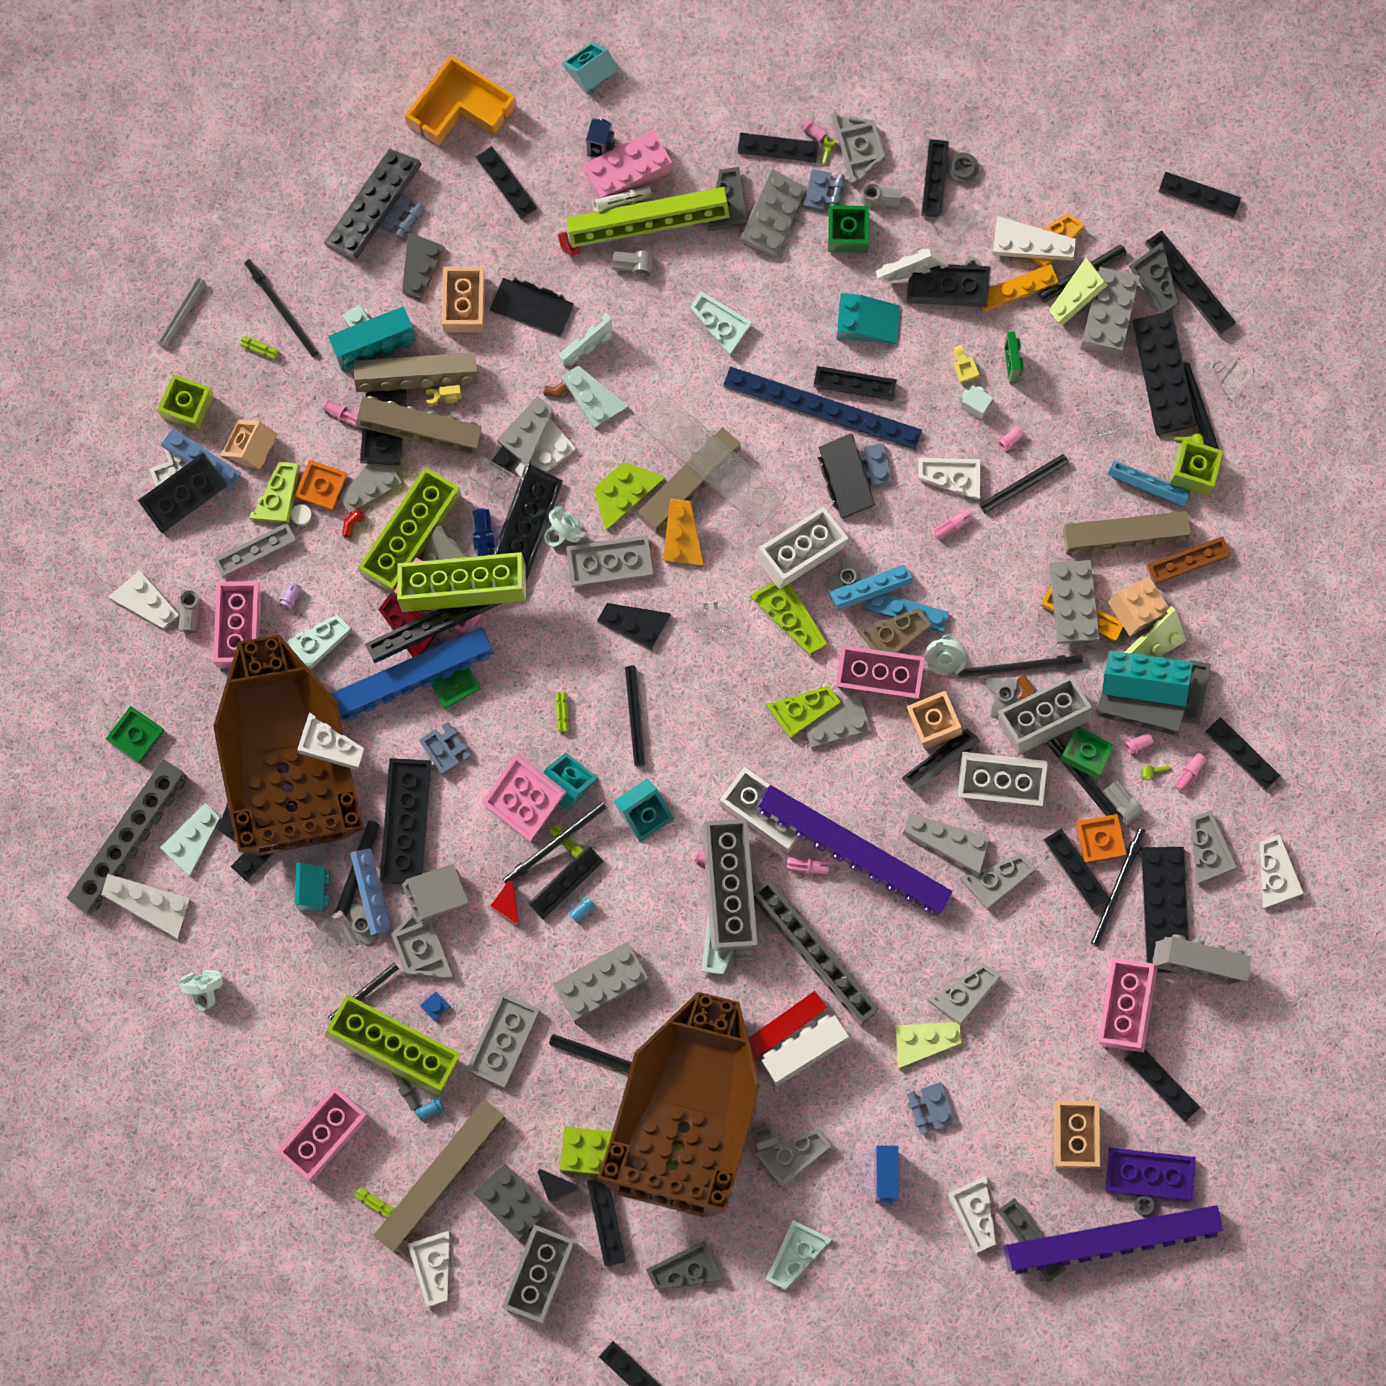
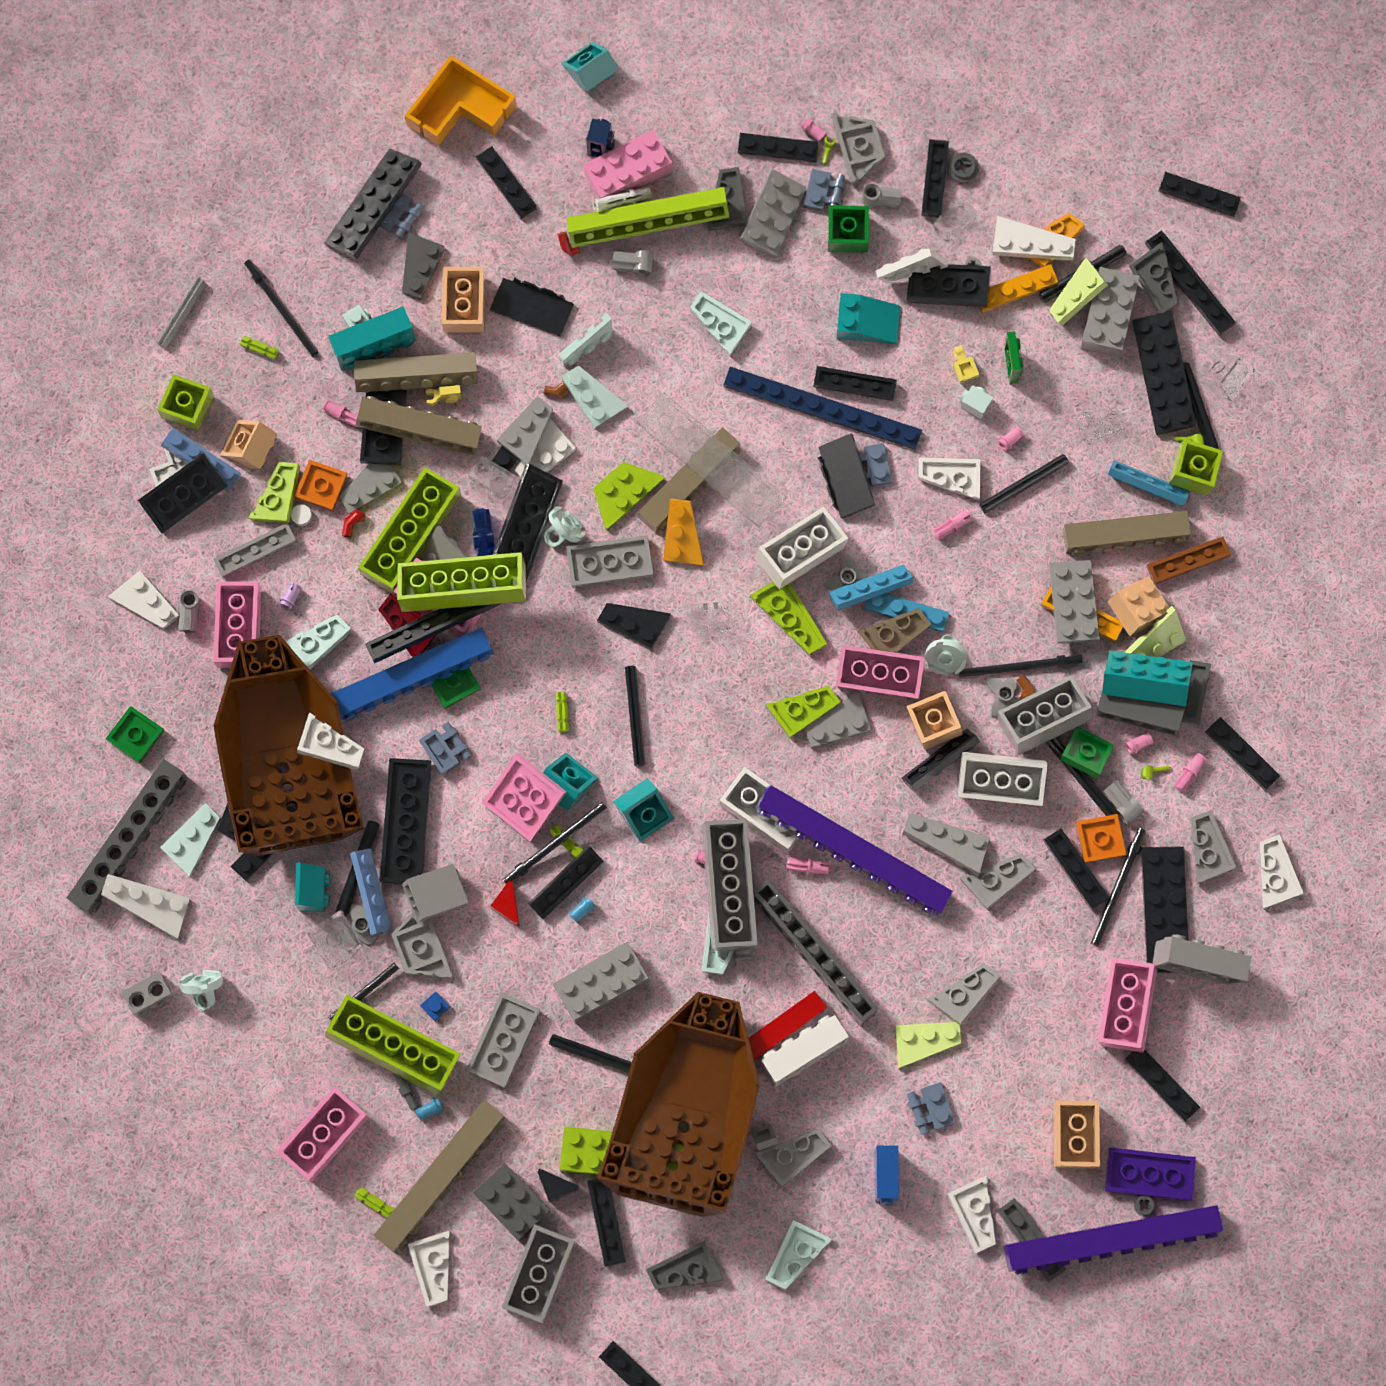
none -> light grey brick [121,972,174,1018]

